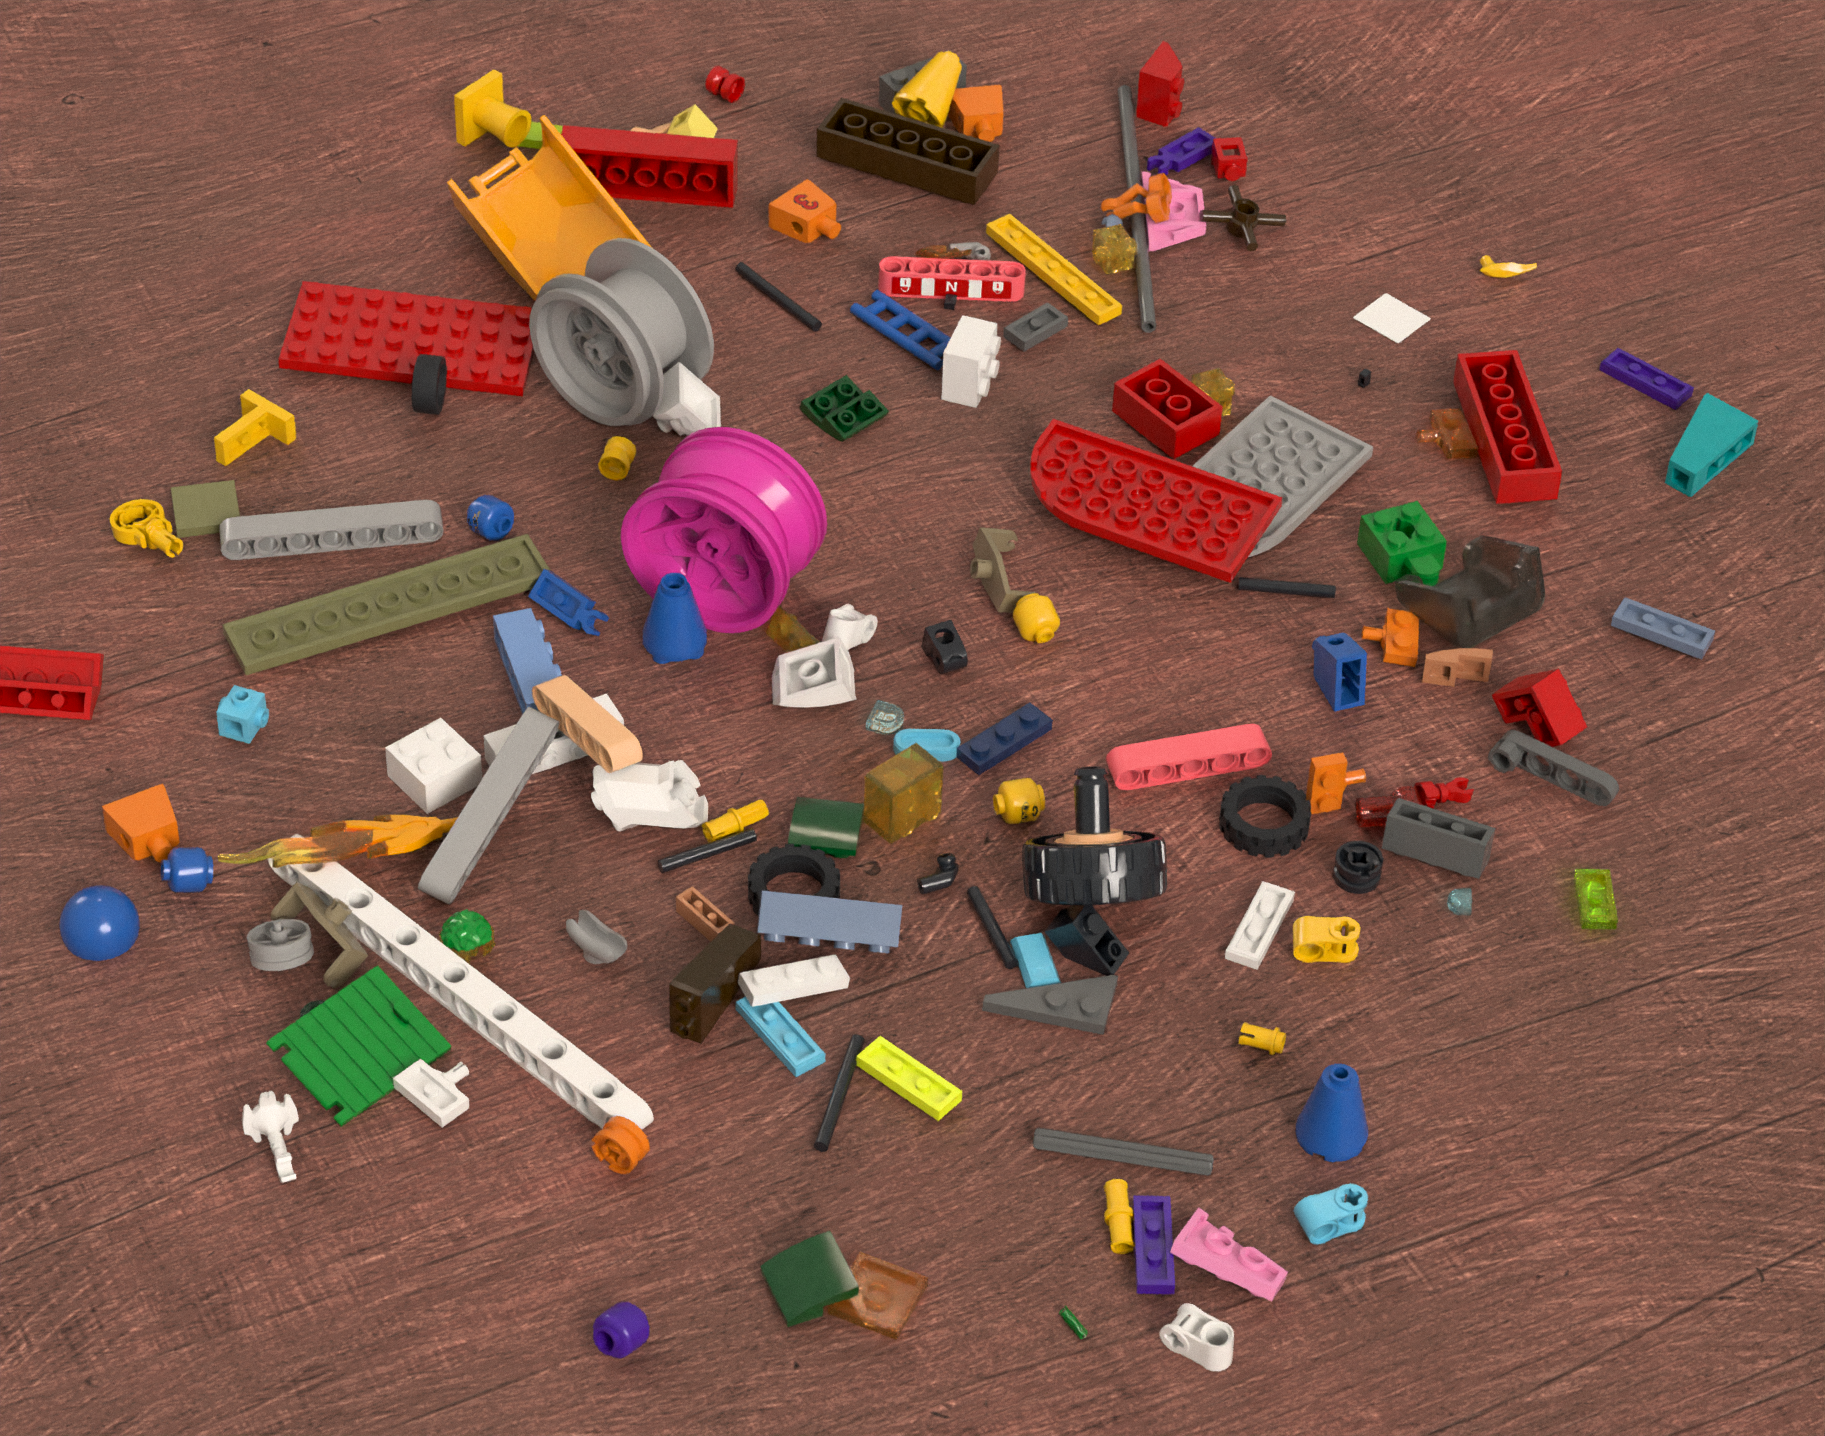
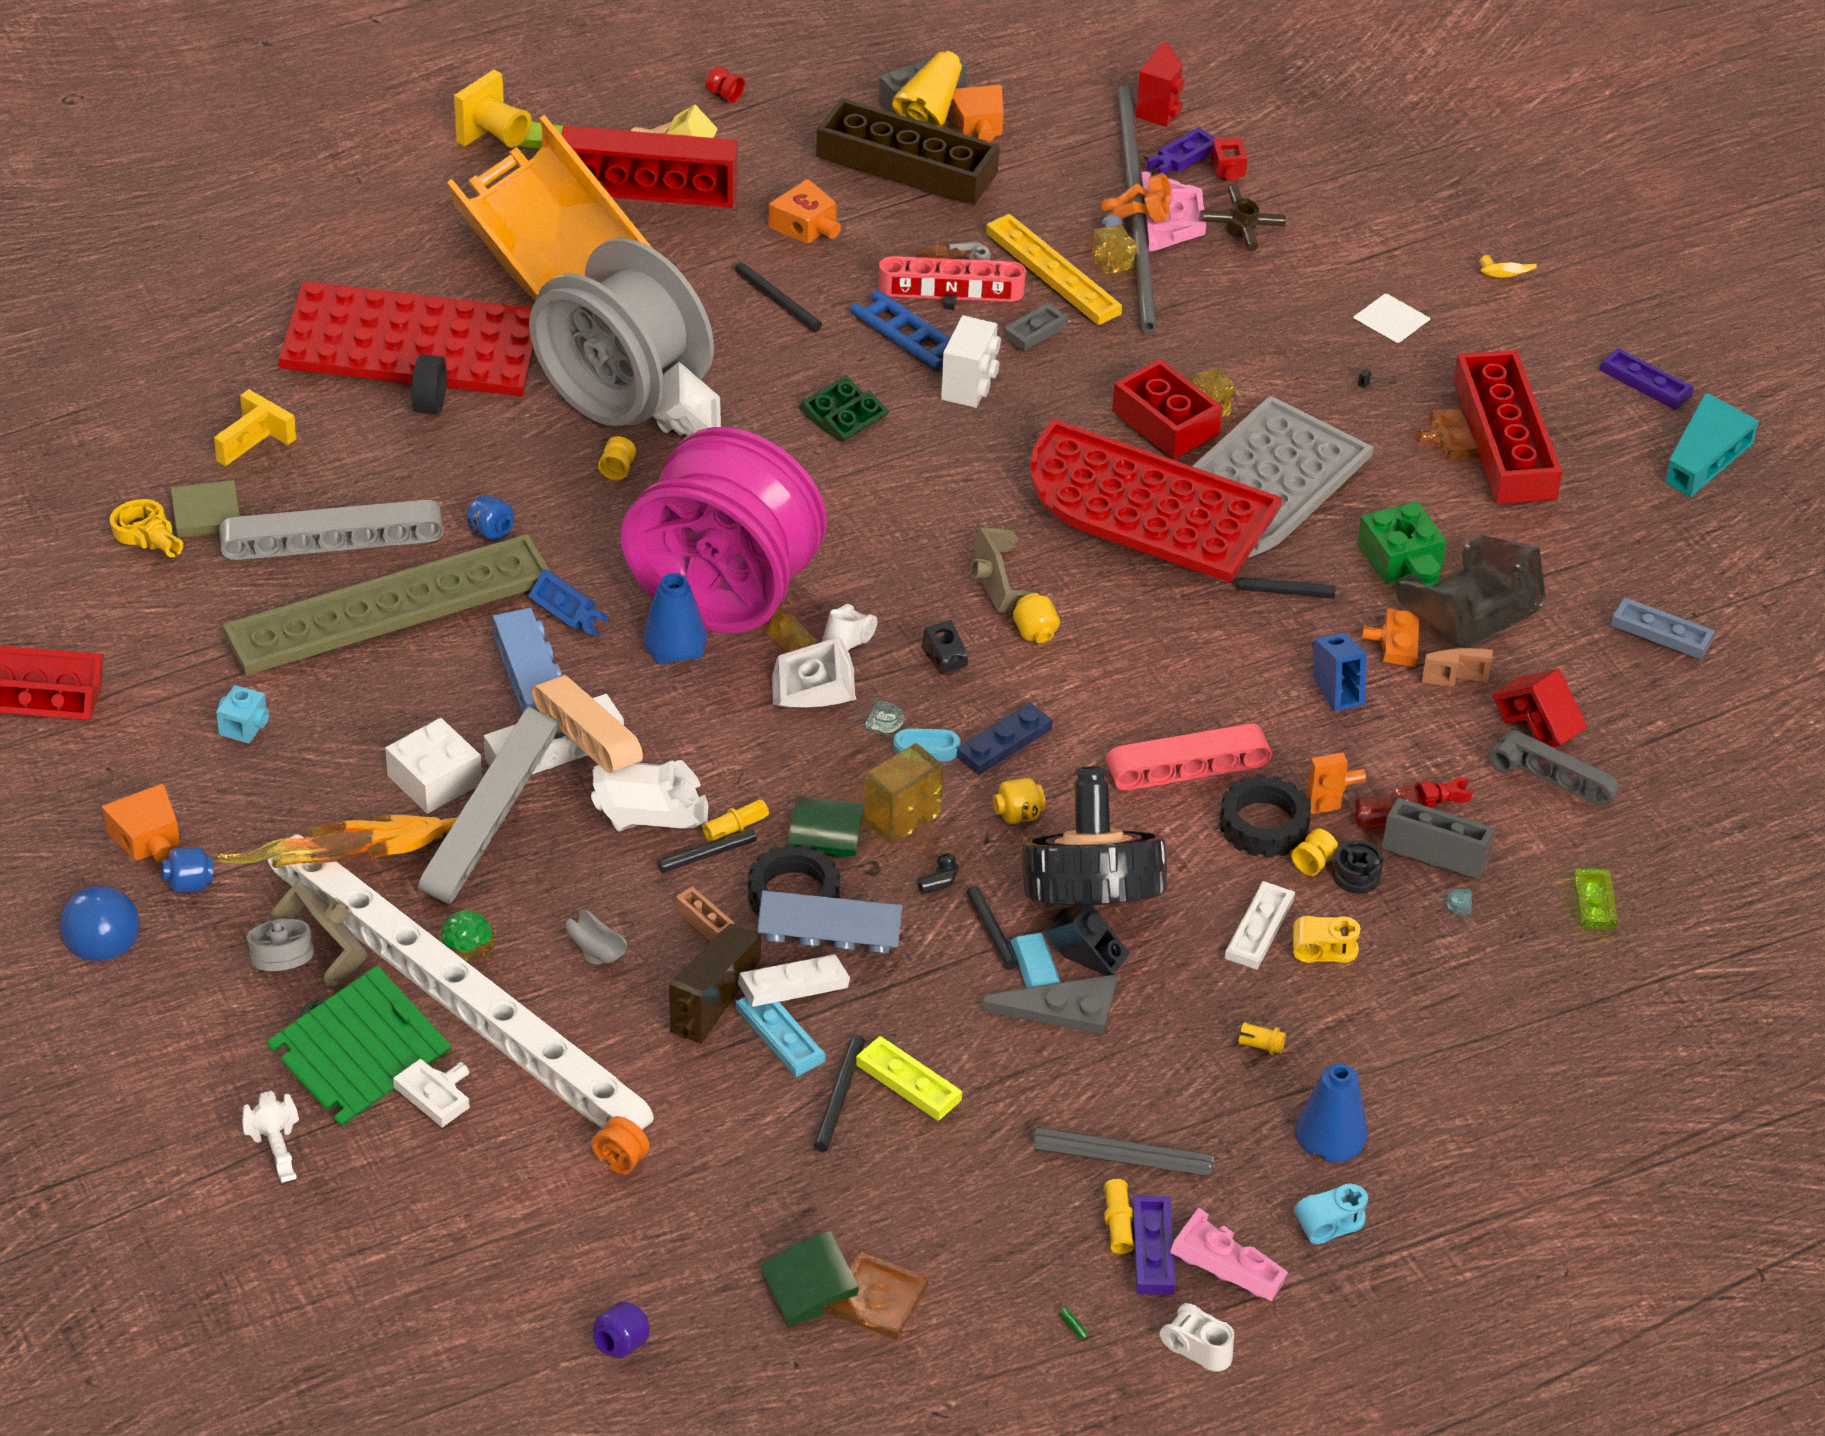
none -> yellow wheel [1291,829,1339,876]

